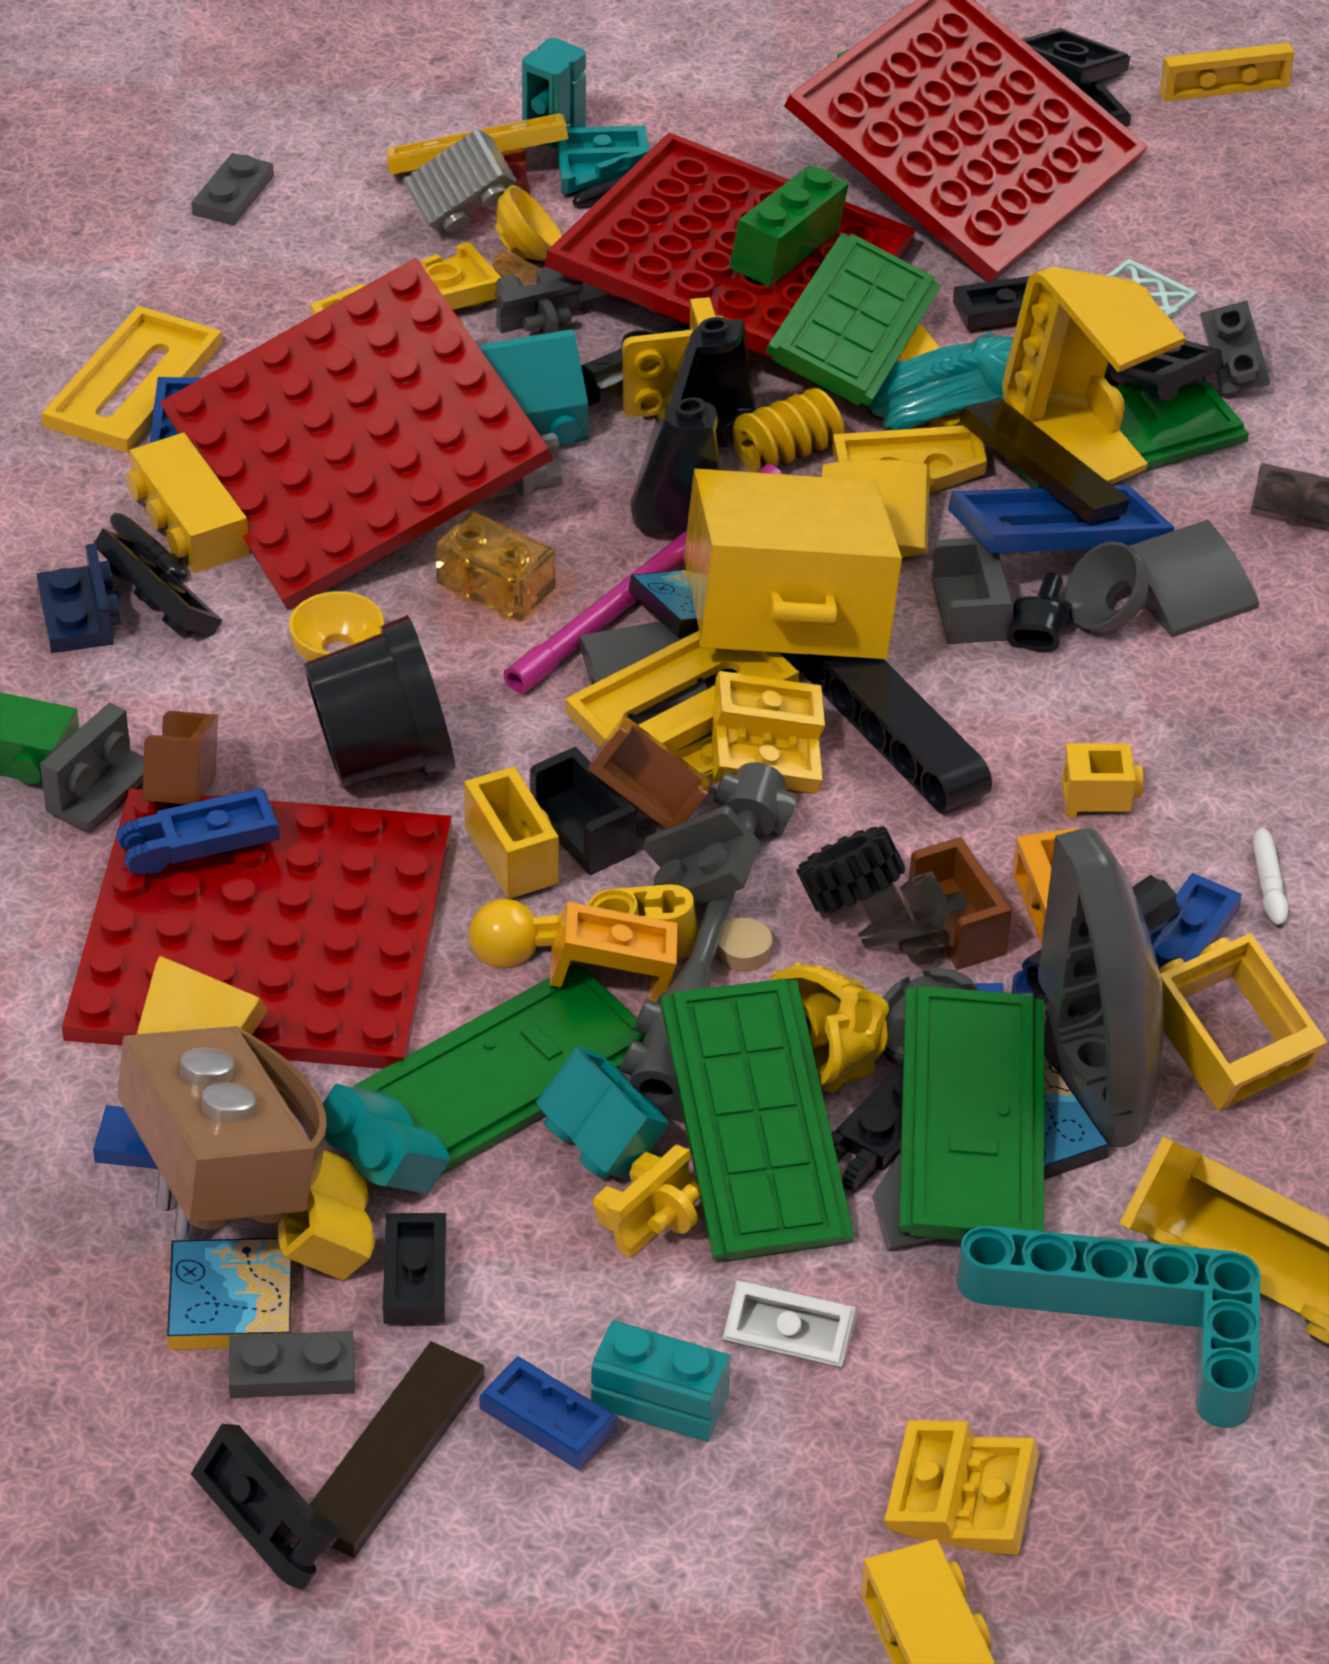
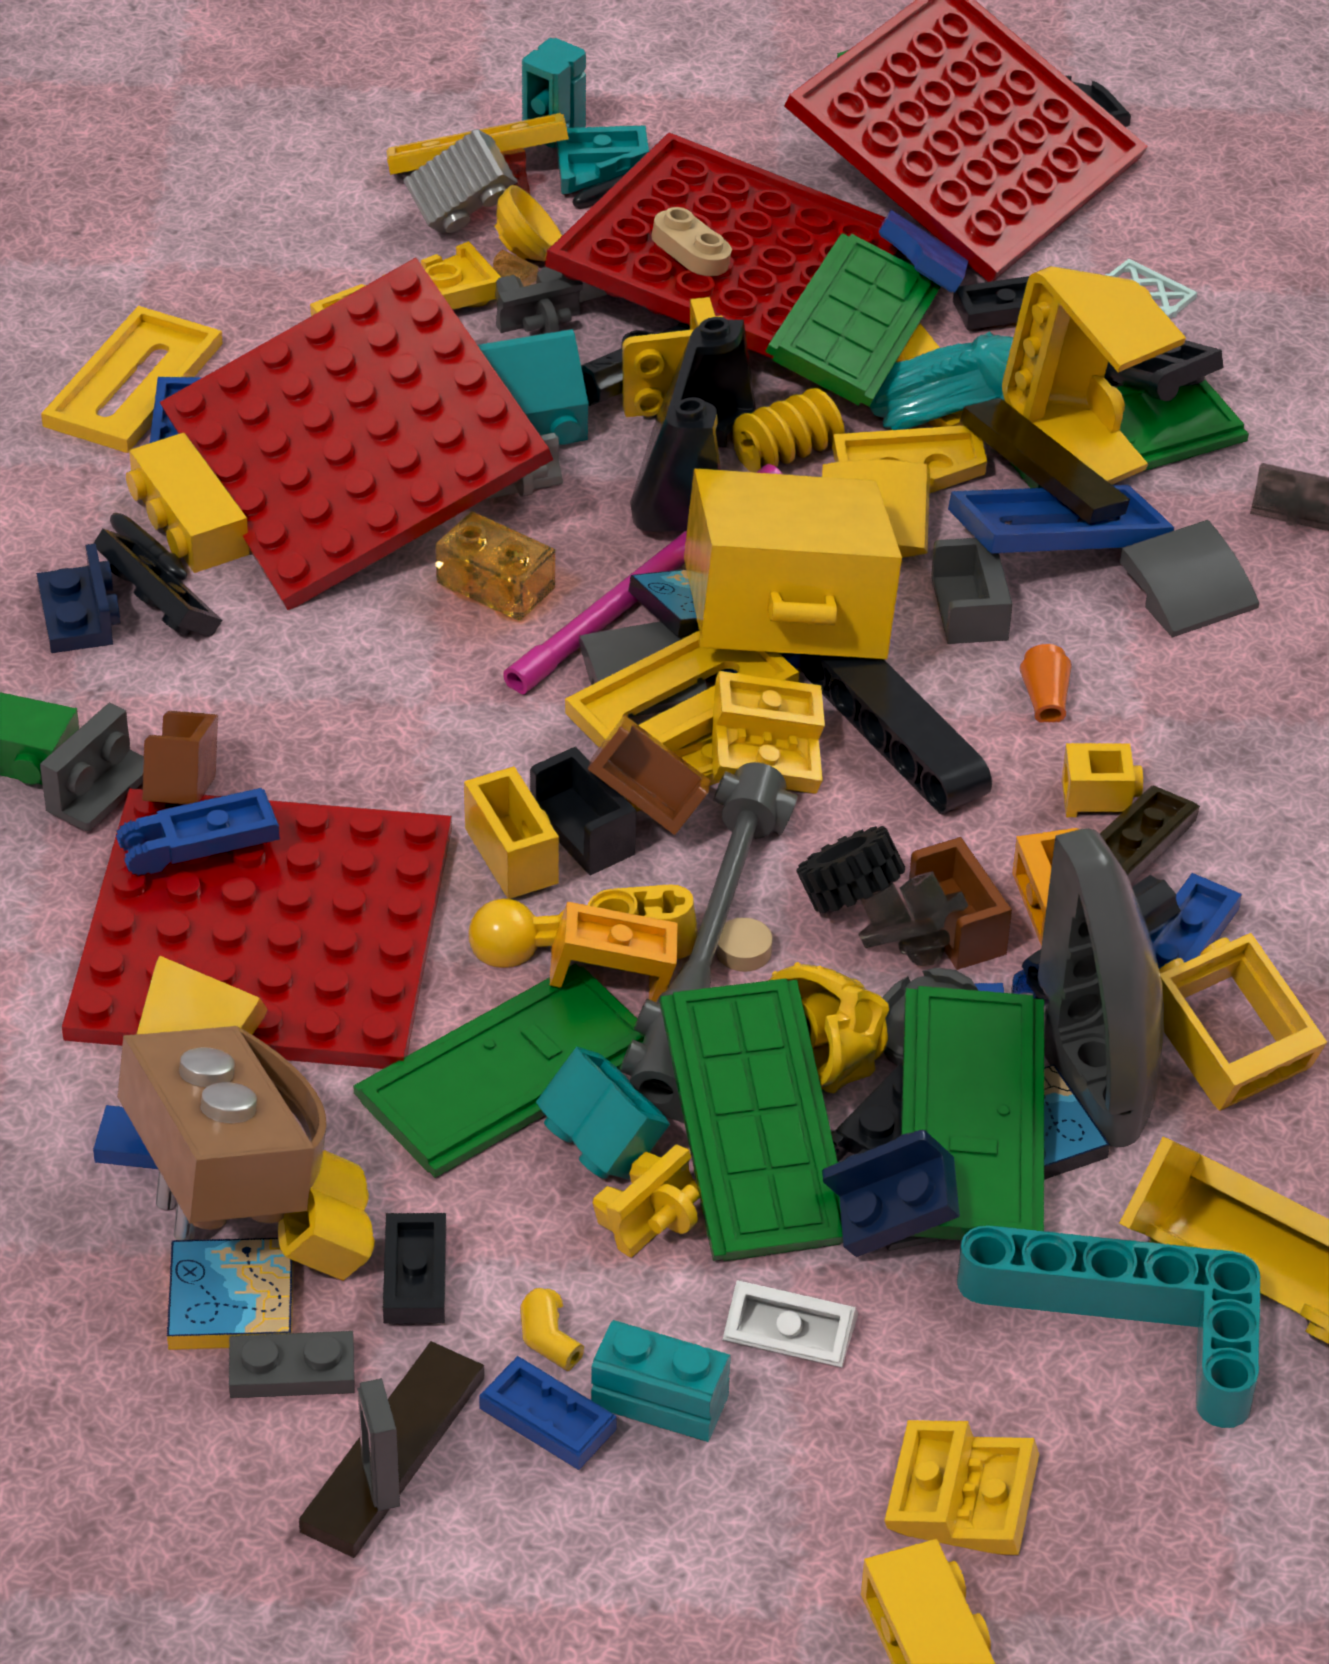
black plate [191,1423,340,1589] -> none
dark grey plate [192,153,274,226] -> none
yellow piece [289,591,384,661] -> none
black piece [303,615,456,787] -> none
teal brick [322,1084,450,1194] -> none
dark grey bracket [643,806,761,907] -> none
green brick [729,165,849,287] -> none
black piece [1007,573,1073,653] -> none
black plate [1022,28,1131,86] -> none
dark grey piece [1064,541,1149,634] -> none
yellow plate [1159,42,1295,102] -> none
dark grey hips [1200,300,1270,397] -> none
white piece [1253,828,1289,925] -> none
none -> dark grey tile [357,1378,400,1511]
none -> yellow arm [520,1288,584,1371]
none -> tan plate [651,207,732,276]
none -> dark blue bracket [822,1130,960,1257]
none -> blue tile [879,210,969,293]
none -> orange cone [1020,644,1072,722]
none -> dark brown tile [1100,785,1200,883]

